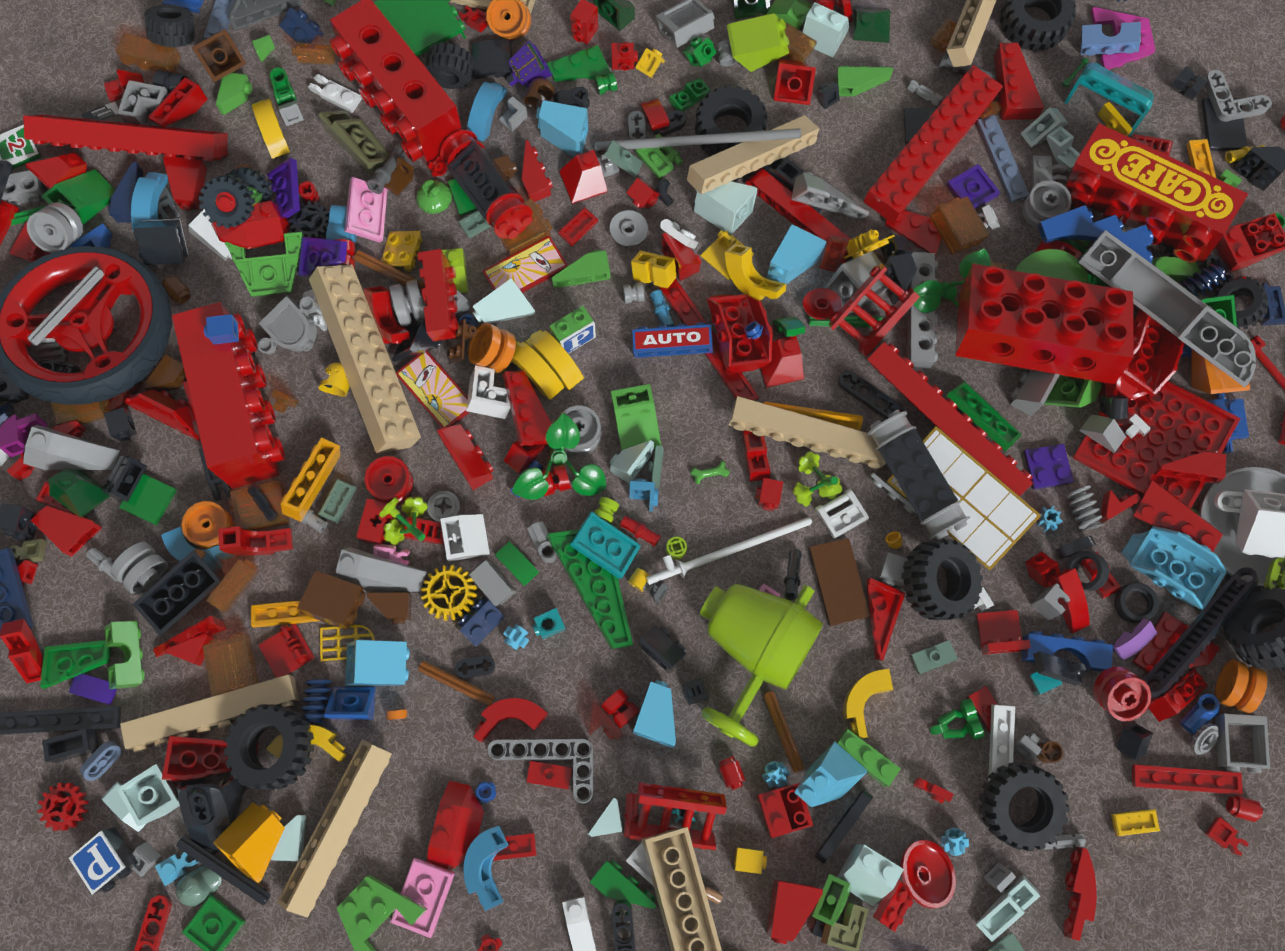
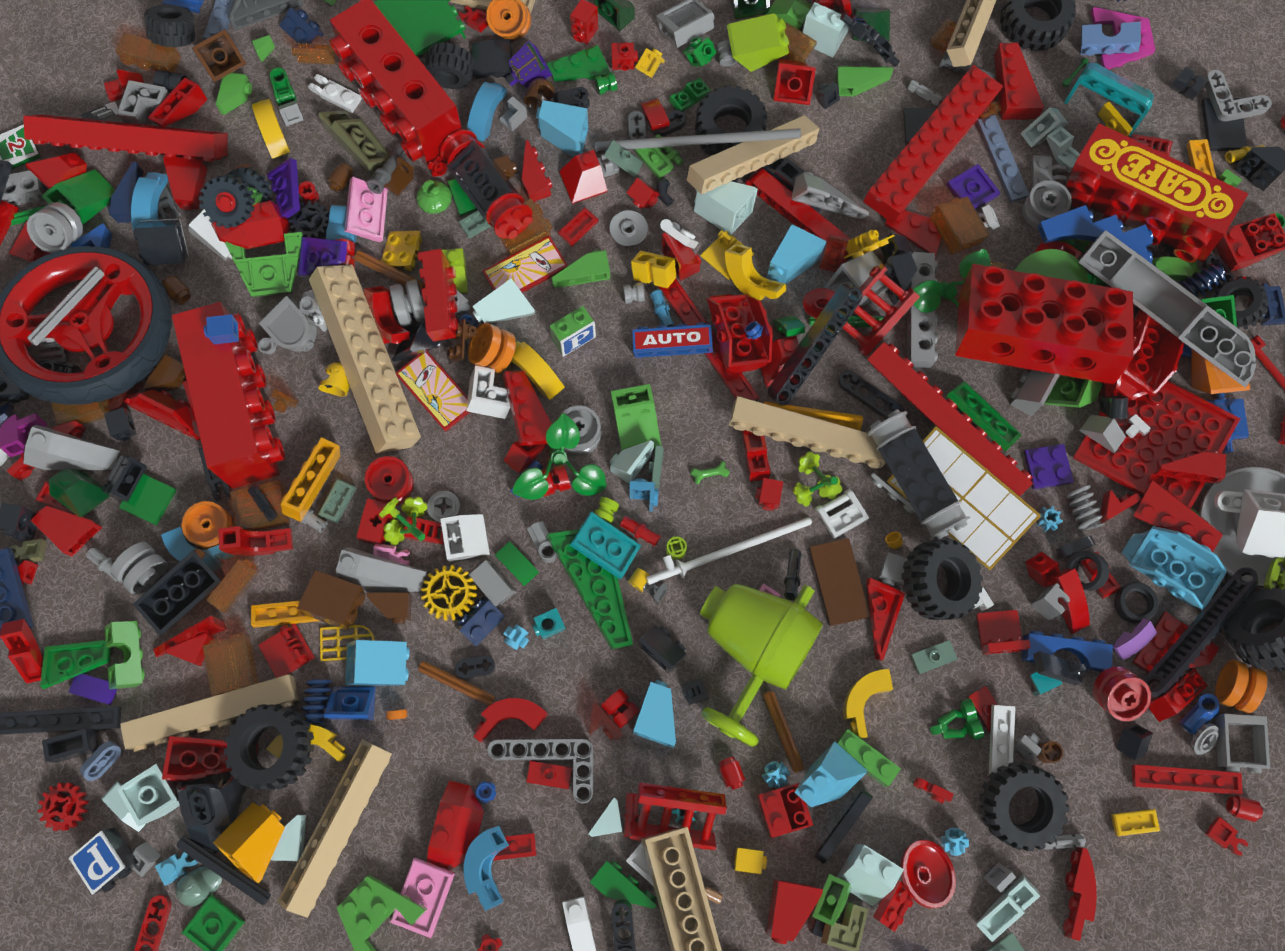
red slope [437,424,494,491] -> none
yellow arch [525,330,584,390] -> none
none -> reddish brown brick [327,163,354,192]
none -> black beam [768,283,863,405]
none -> black plate [840,13,900,67]

